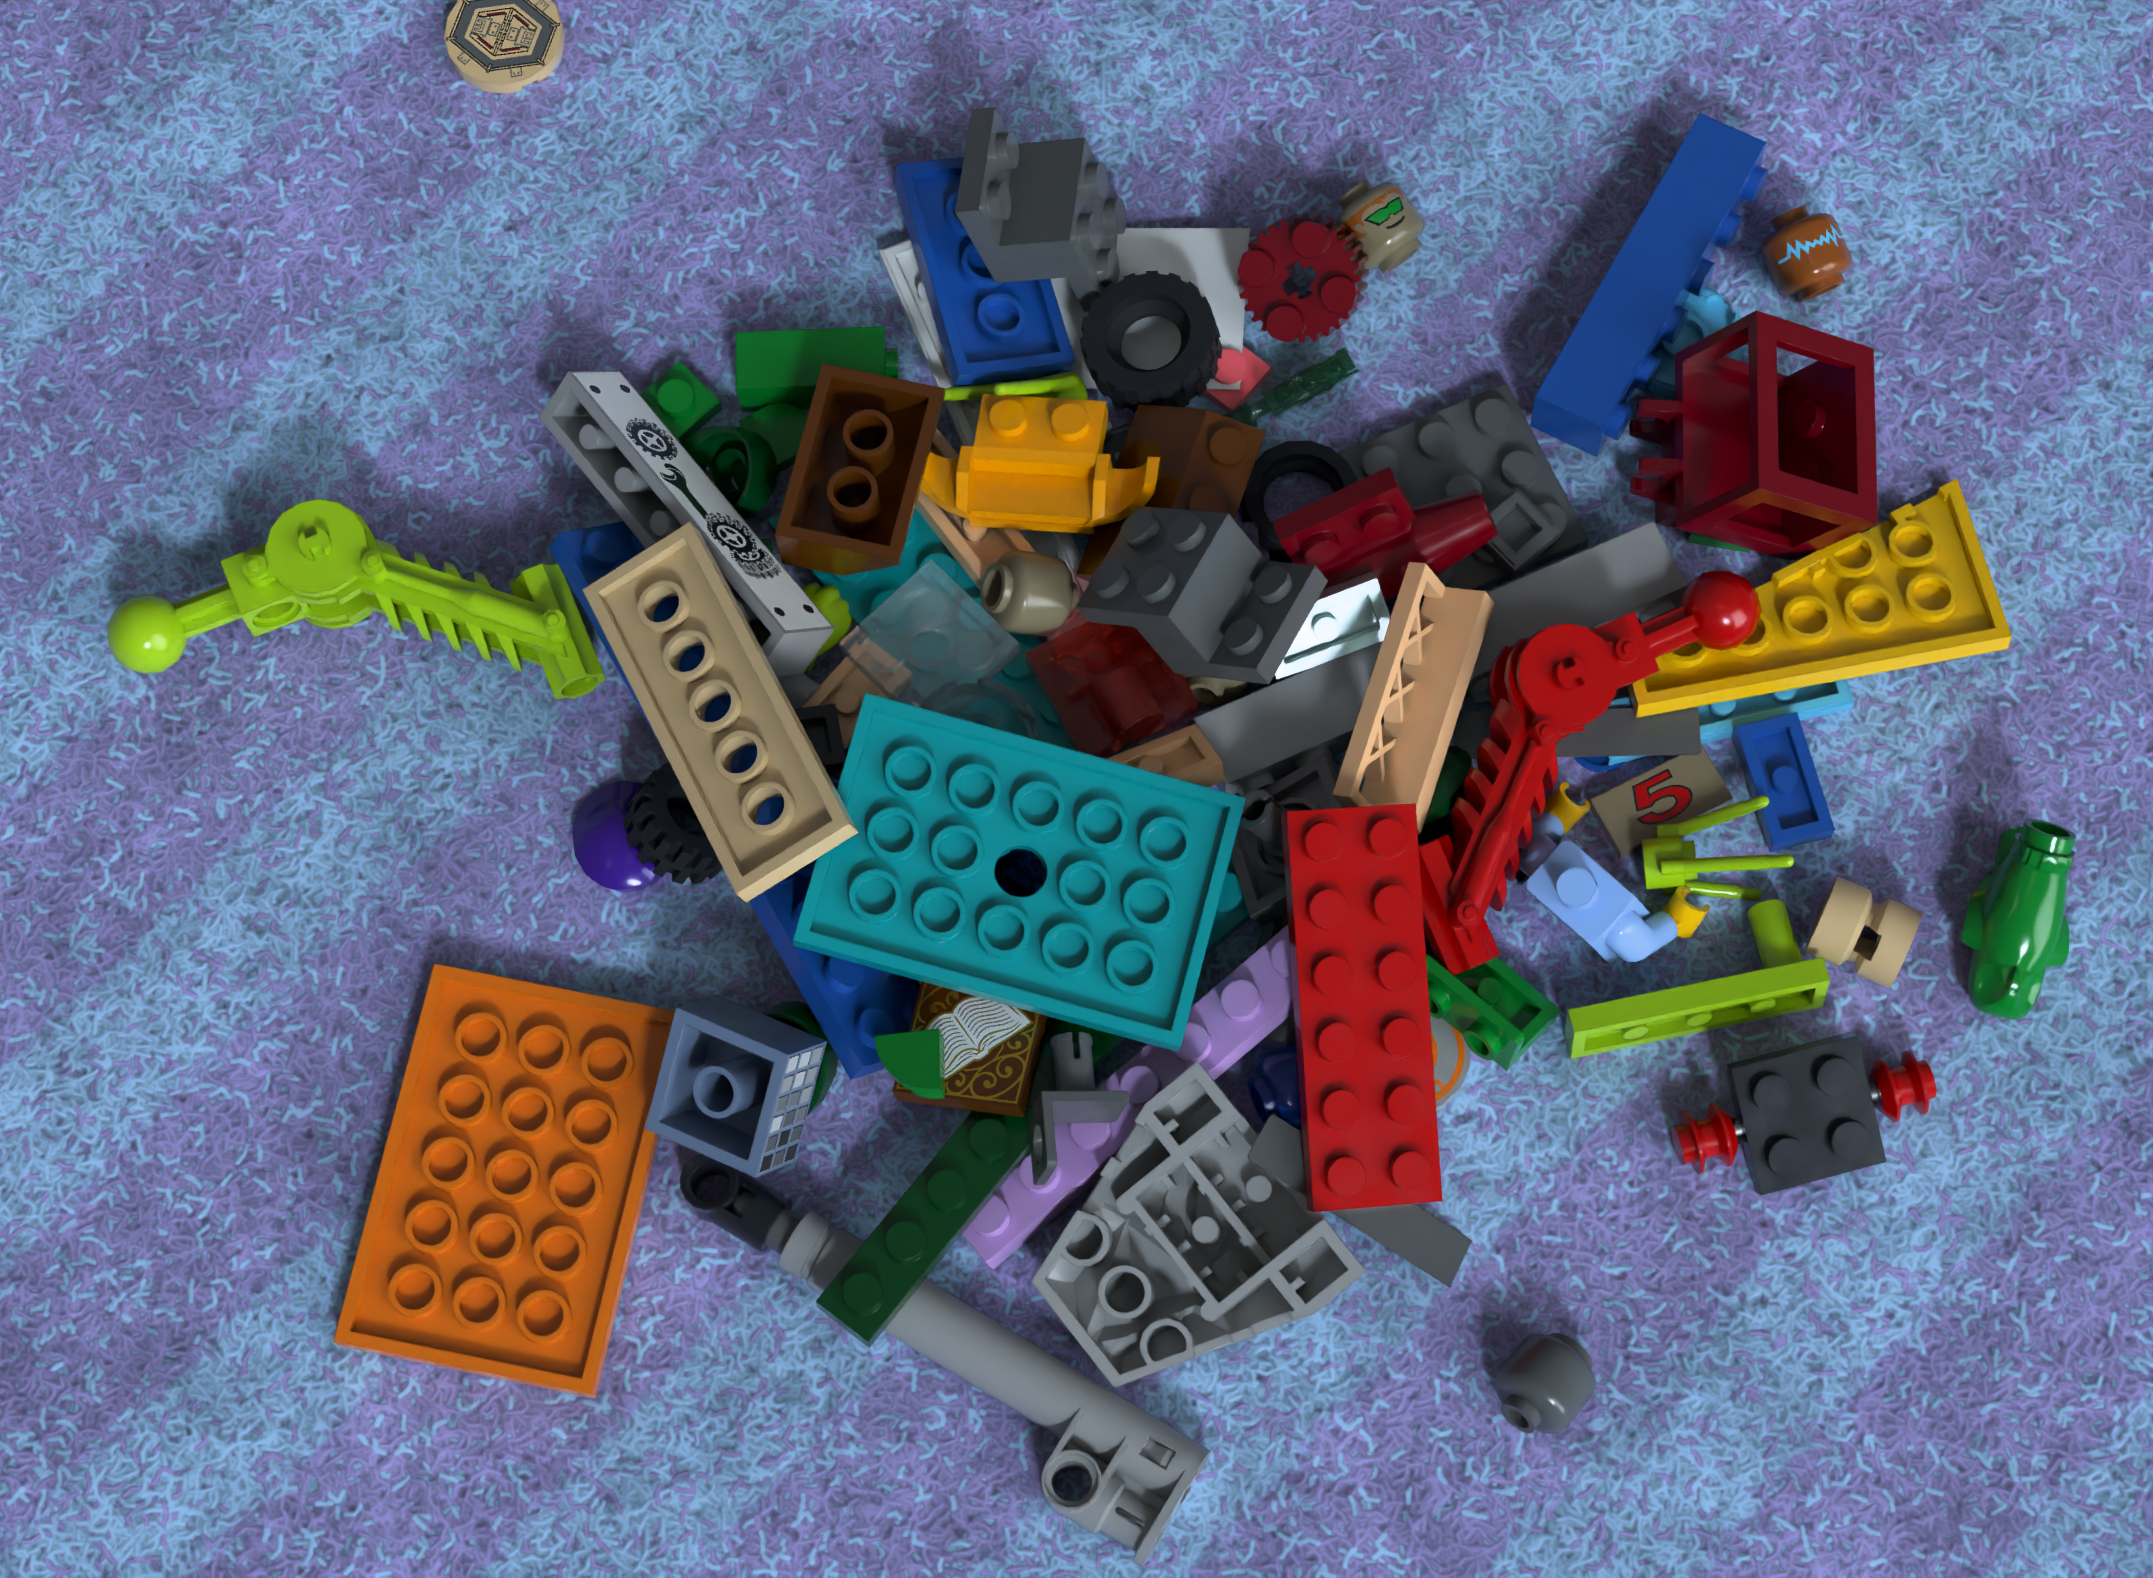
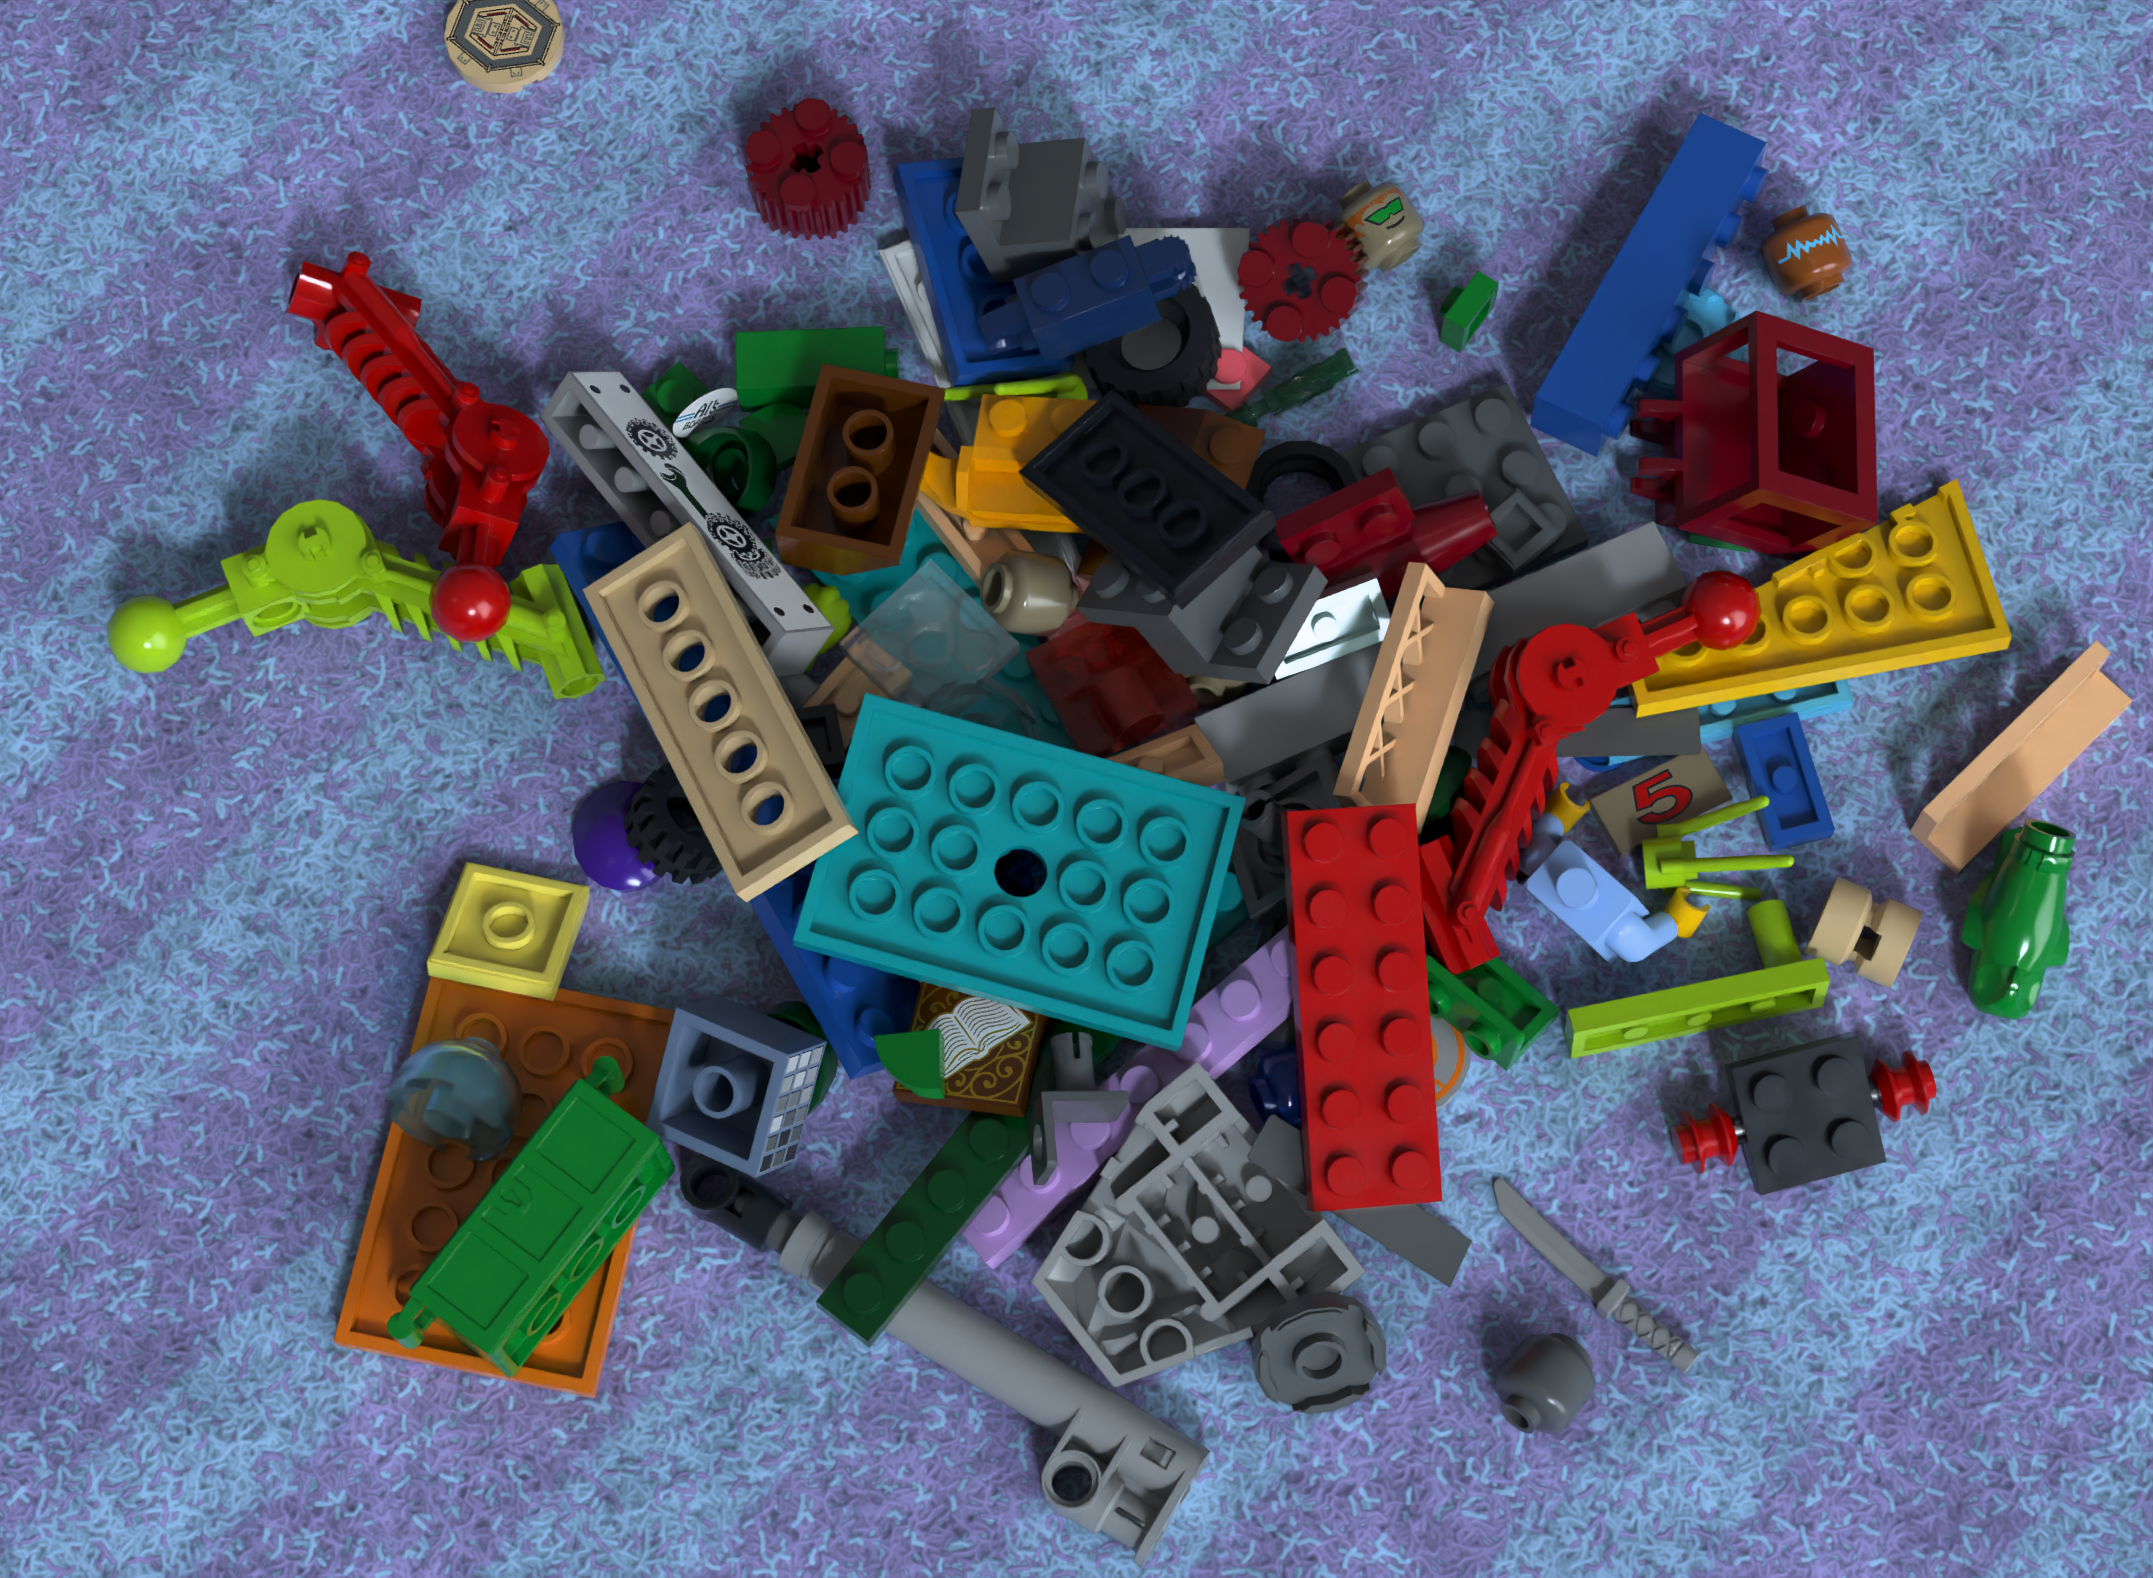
none -> red piece [286,251,550,642]
none -> clear light blue cylinder [385,1037,523,1161]
none -> green container [387,1056,675,1378]
none -> light yellow tile [427,862,590,1001]
none -> white sticker [672,387,738,438]
none -> dark red brick [745,98,872,240]
none -> dark blue hinge [977,235,1197,360]
none -> black tile [1018,389,1277,610]
none -> dark grey tile [1251,1292,1386,1414]
none -> green plate [1438,271,1499,353]
none -> light grey sword [1493,1179,1700,1374]
none -> light nougat fence [1910,640,2133,875]

